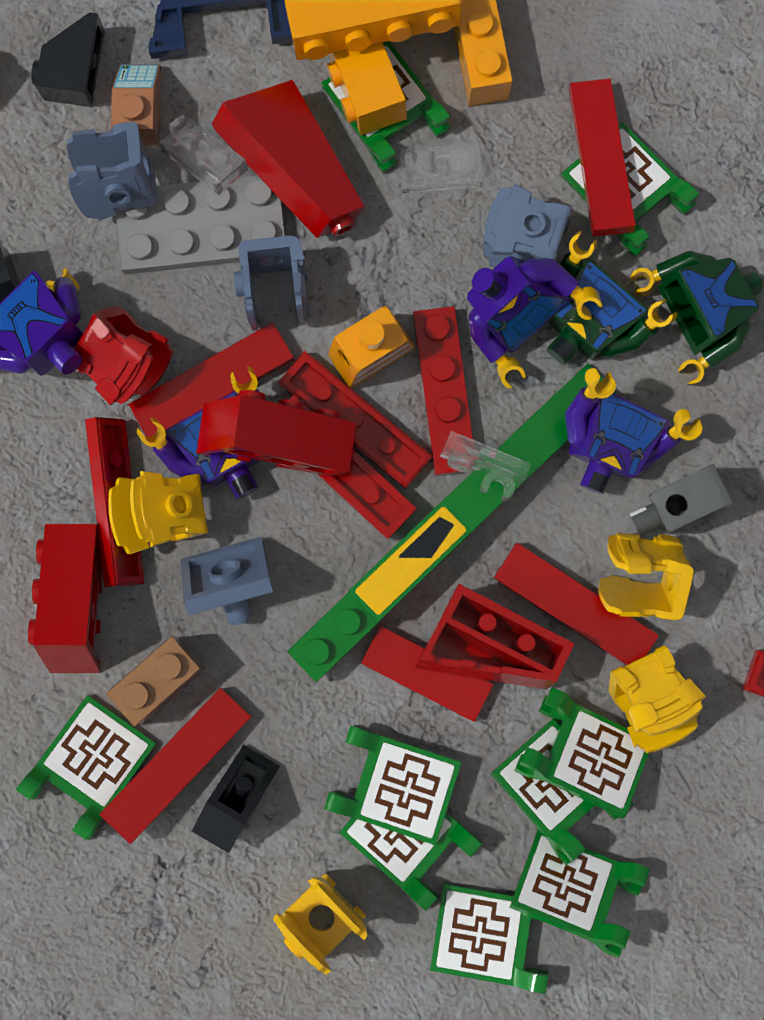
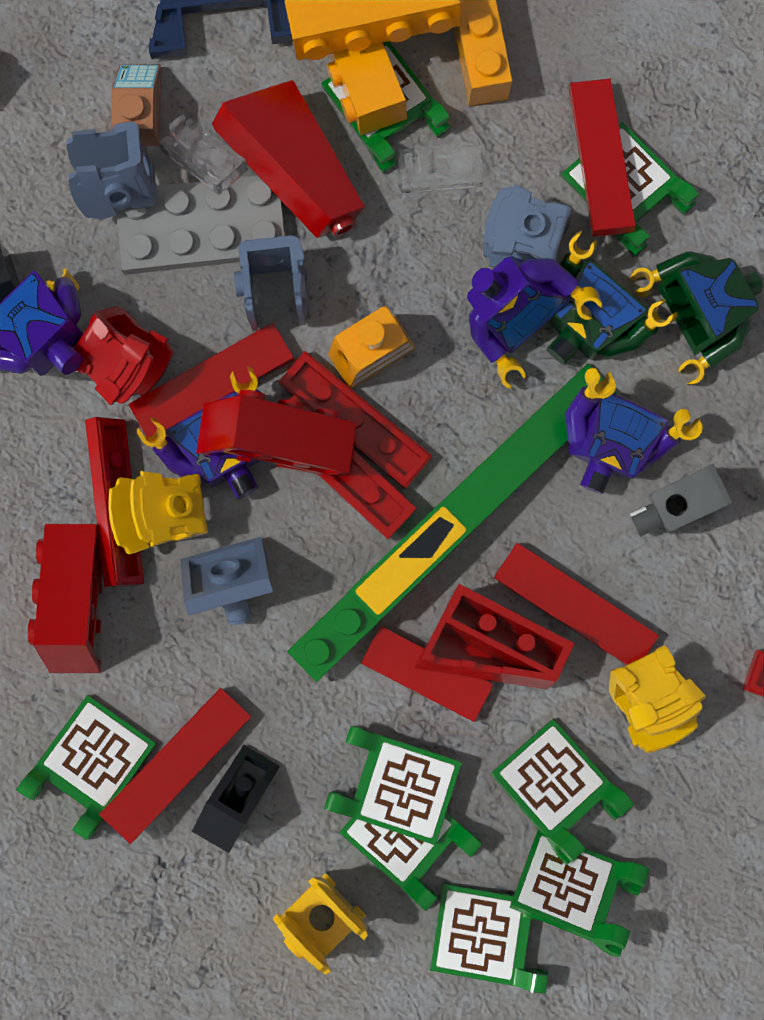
black slope [31,12,105,107] -> none
medium nougat brick [106,636,205,727] -> none
red plate [413,306,477,477] -> none
clear plate [440,431,531,502] -> none
flag [514,688,649,819] -> none
yellow piece [598,532,694,620] -> none

